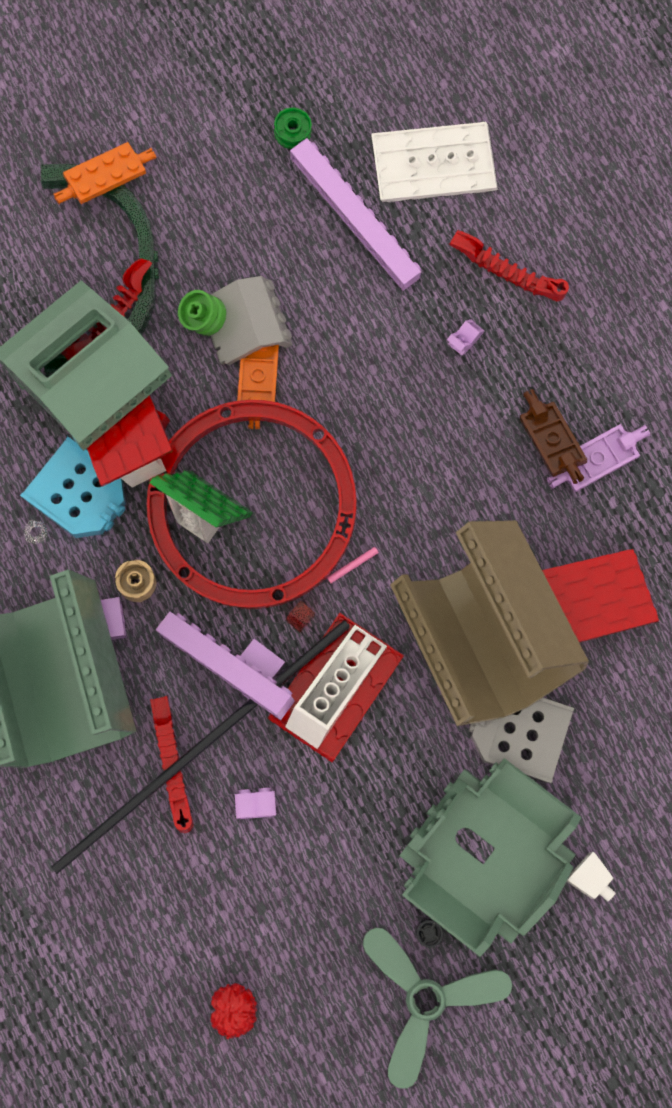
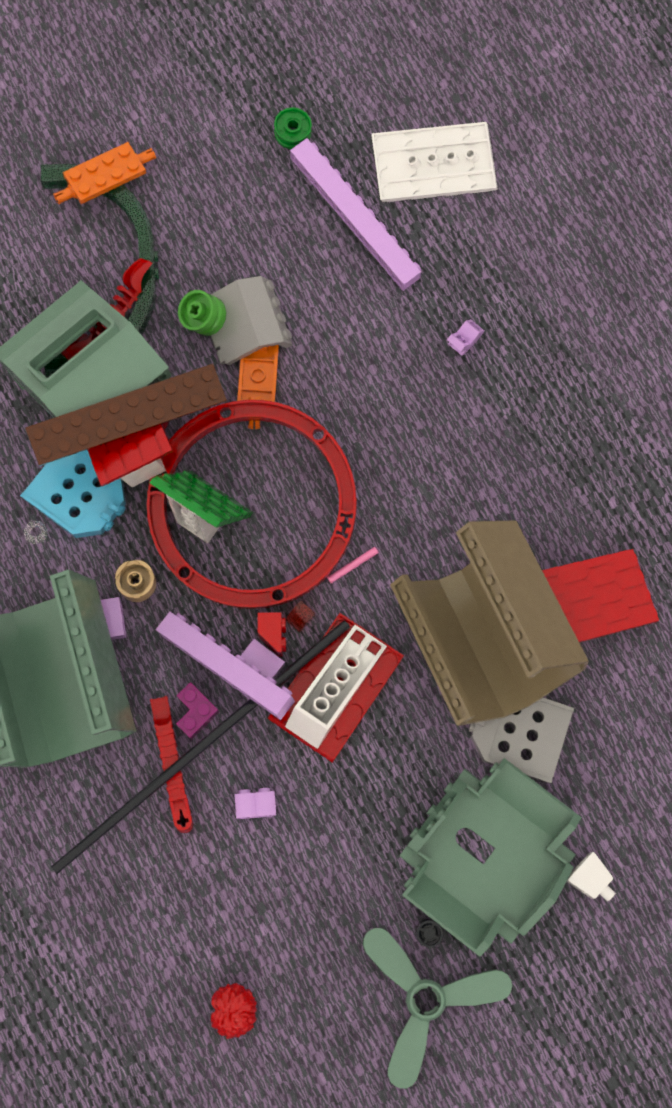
red piece [449,230,569,302] -> none
reddish brown plate [520,389,587,484] -> none
lavender plate [547,424,650,493] -> none
none -> reddish brown plate [25,364,227,466]
none -> magenta brick [176,682,219,740]
none -> red slope [258,612,286,657]

